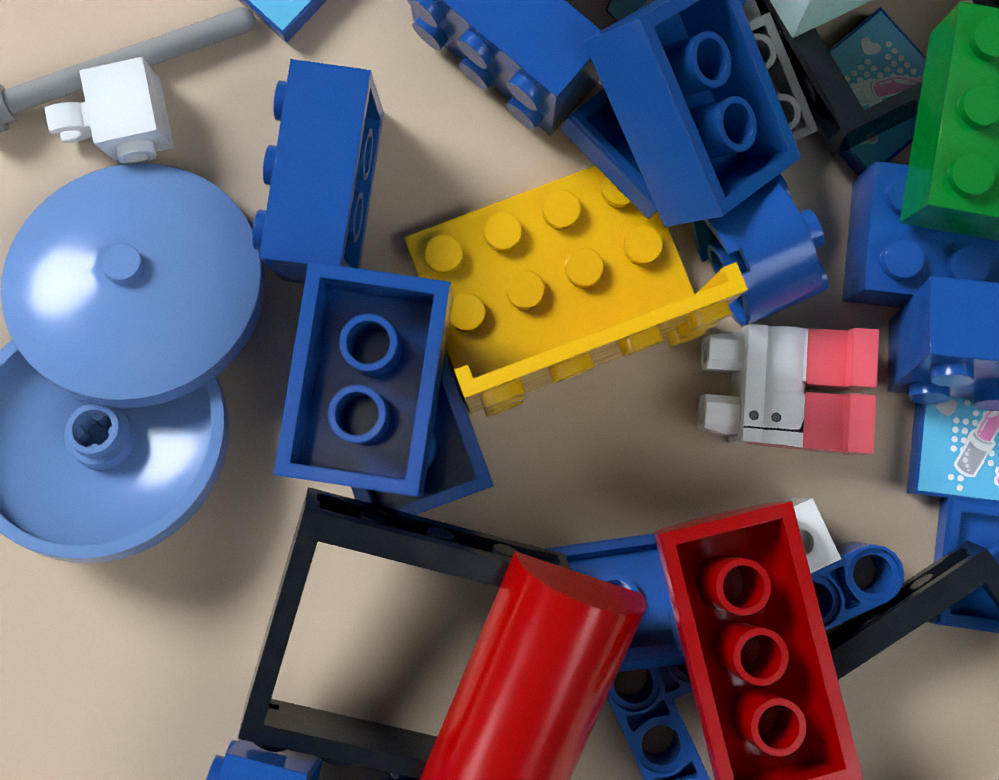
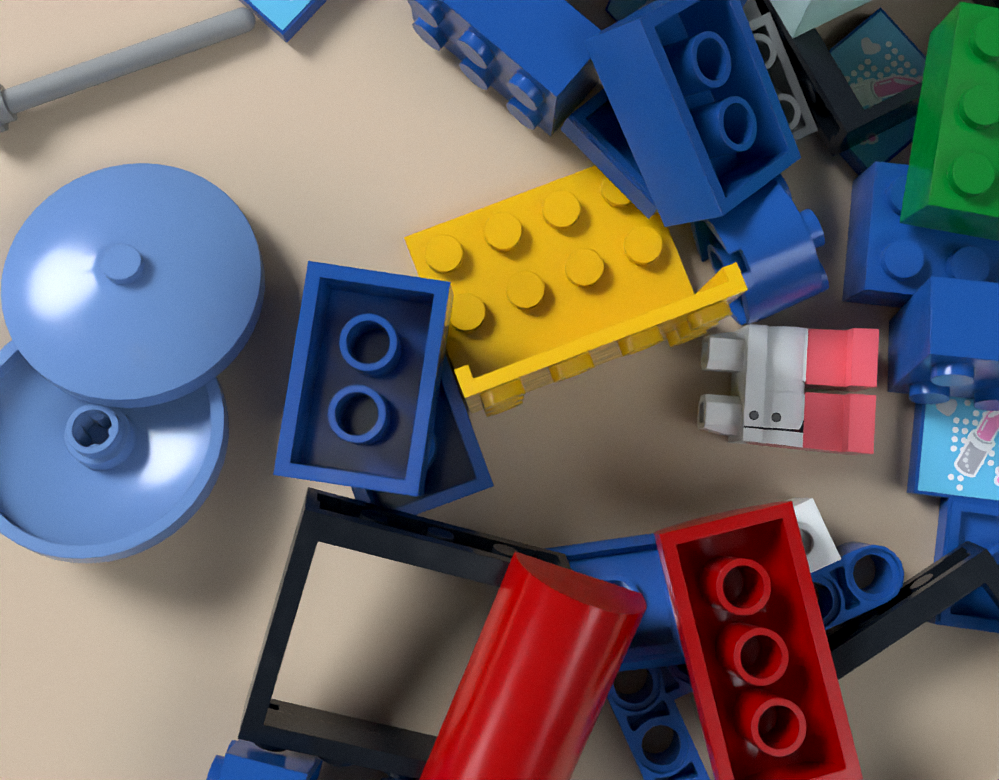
white brick [45,57,174,164] -> none
blue brick [252,59,384,284] -> none

